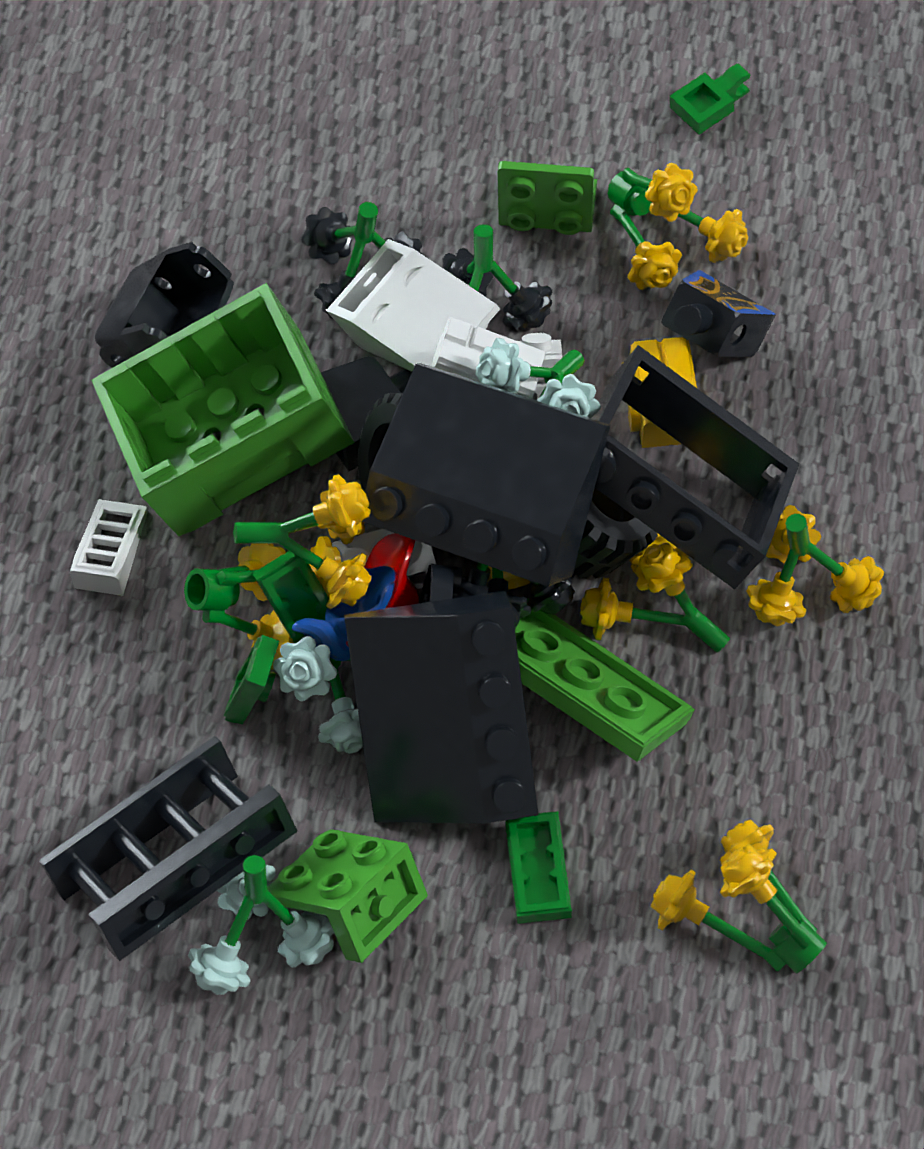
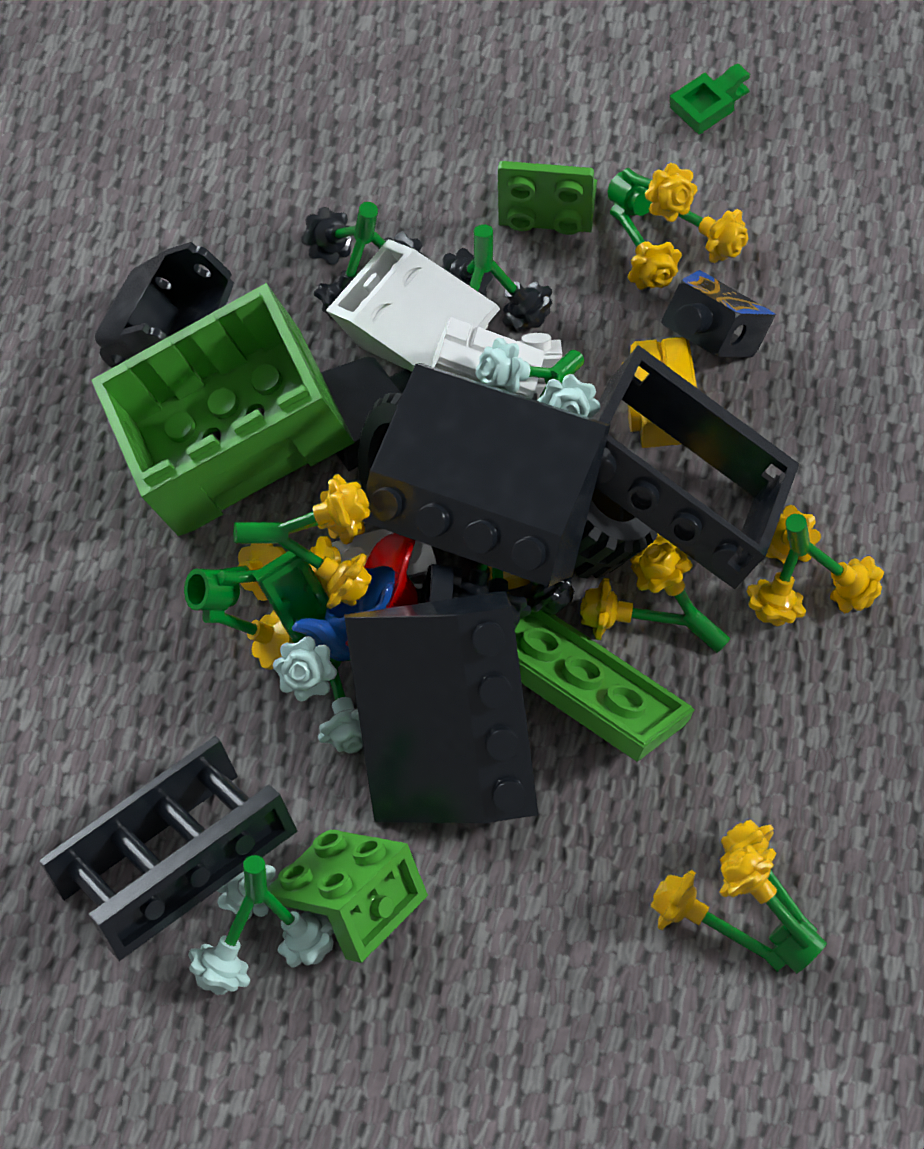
white slope [70,499,148,596] -> none
green plate [224,635,279,725] -> none
green plate [505,811,572,924] -> none

